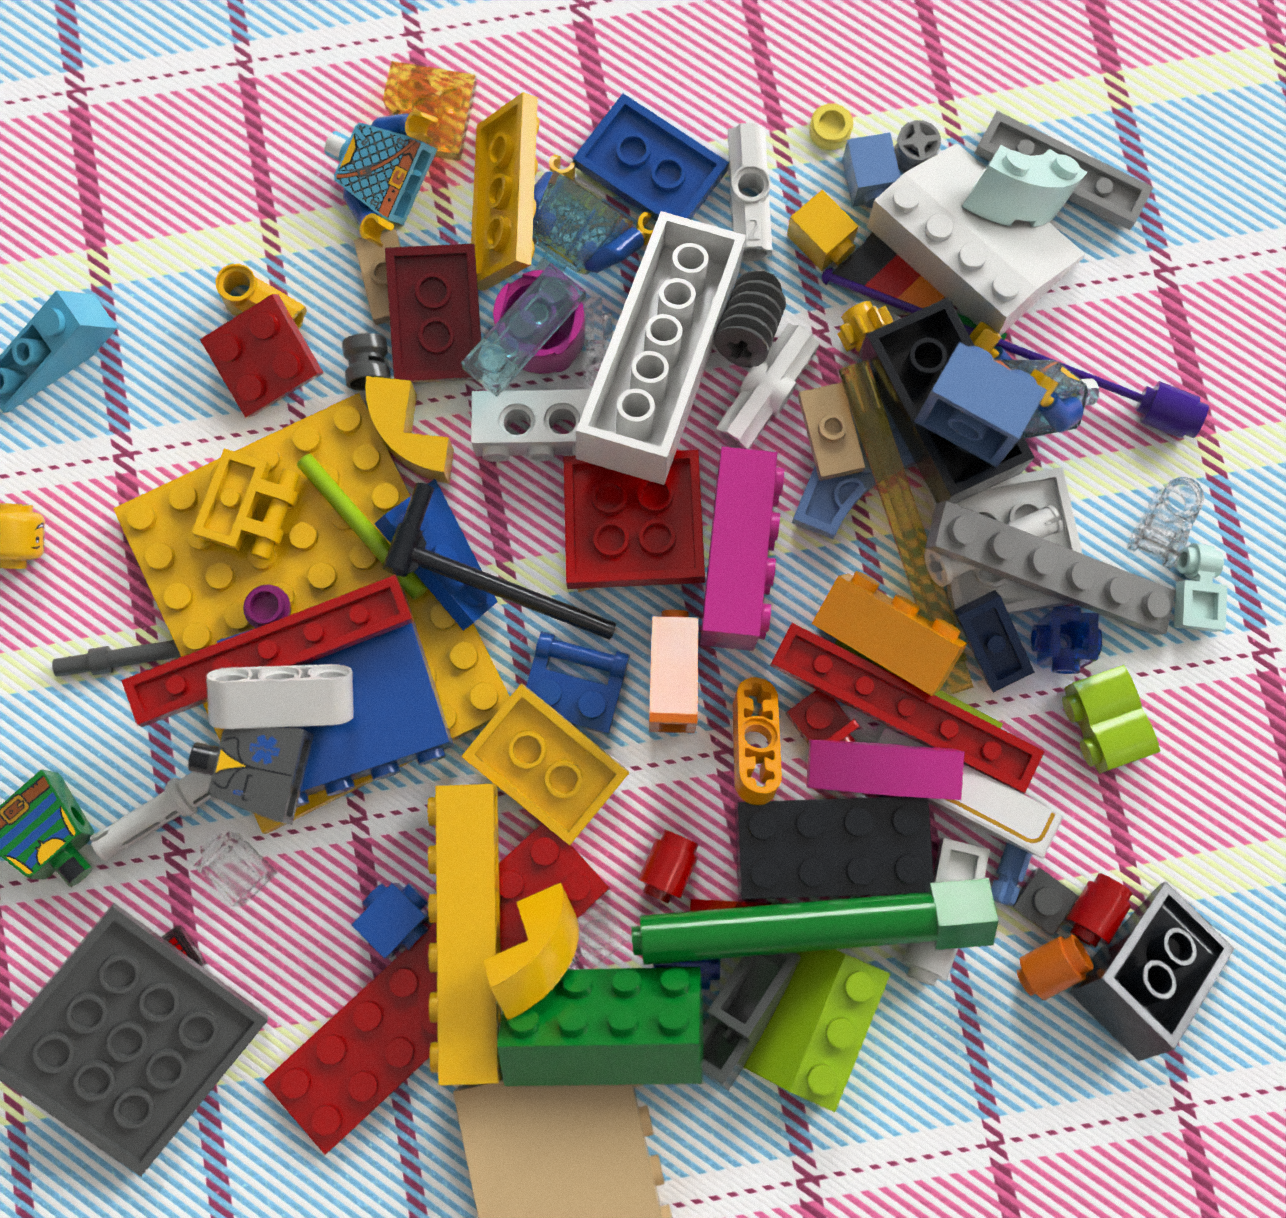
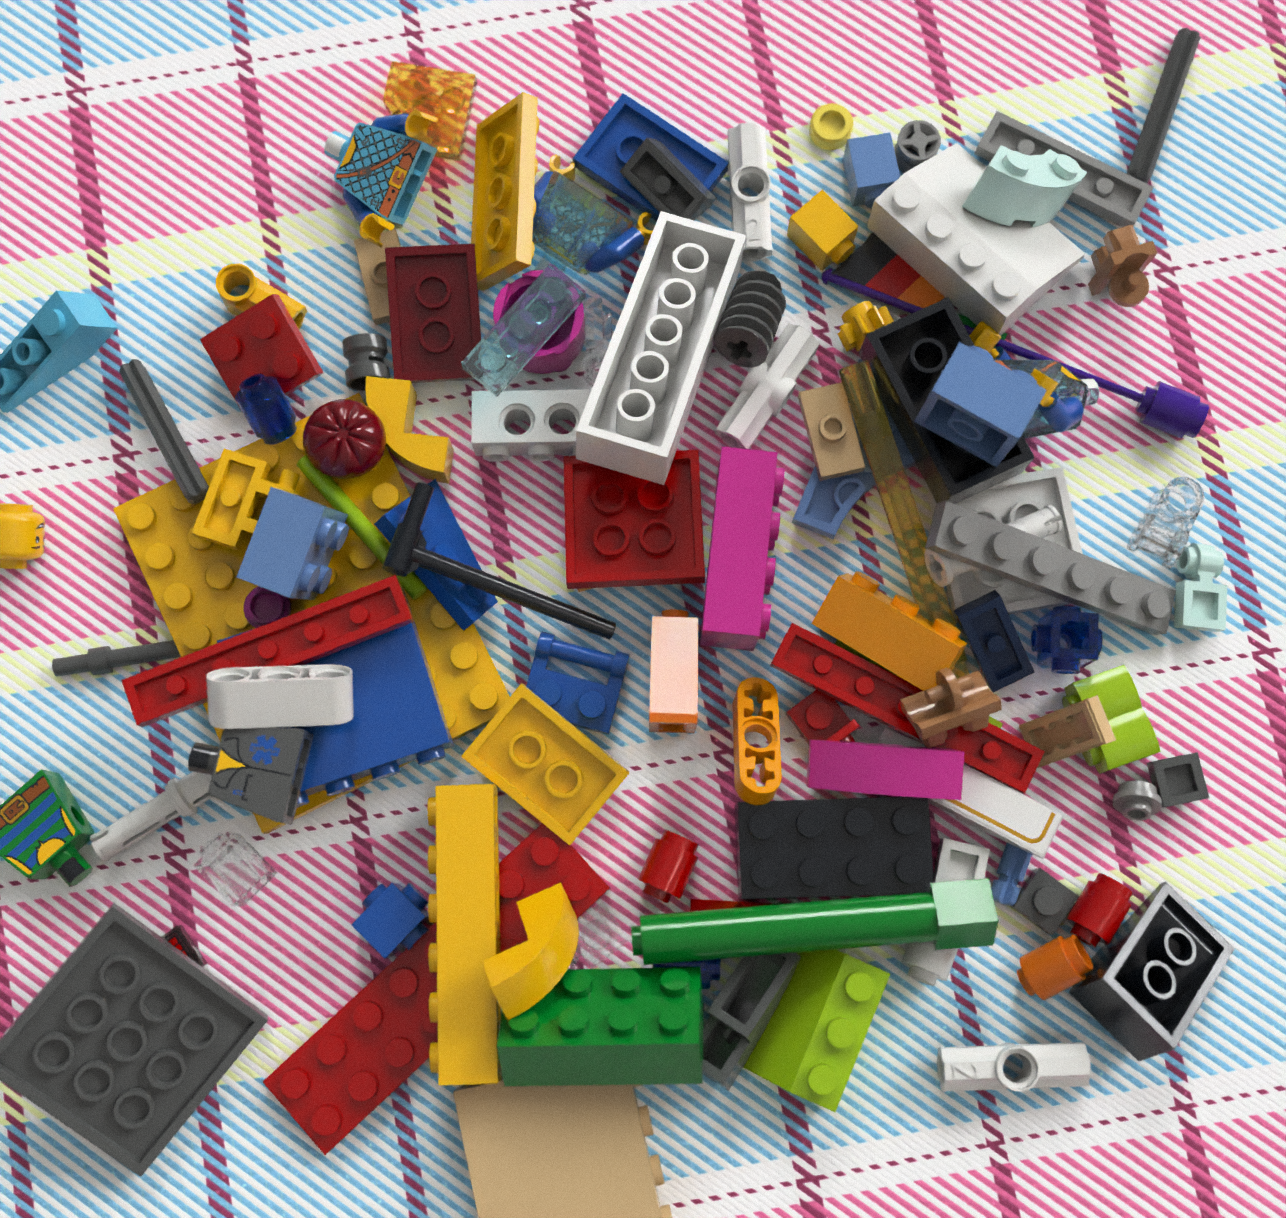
none -> dark grey axle [120,359,209,505]
none -> clear blue brick [235,374,297,445]
none -> medium blue brick [237,487,349,600]
none -> dark red piece [303,399,386,479]
none -> dark grey slope [619,137,717,220]
none -> medium nougat hips [900,668,1001,748]
none -> white piece [937,1042,1091,1092]
none -> tan plate [1019,695,1116,768]
none -> medium nougat hips [1088,225,1157,307]
none -> light grey plate [1113,780,1162,821]
none -> dark grey axle [1126,28,1201,183]
none -> dark grey plate [1147,752,1209,808]

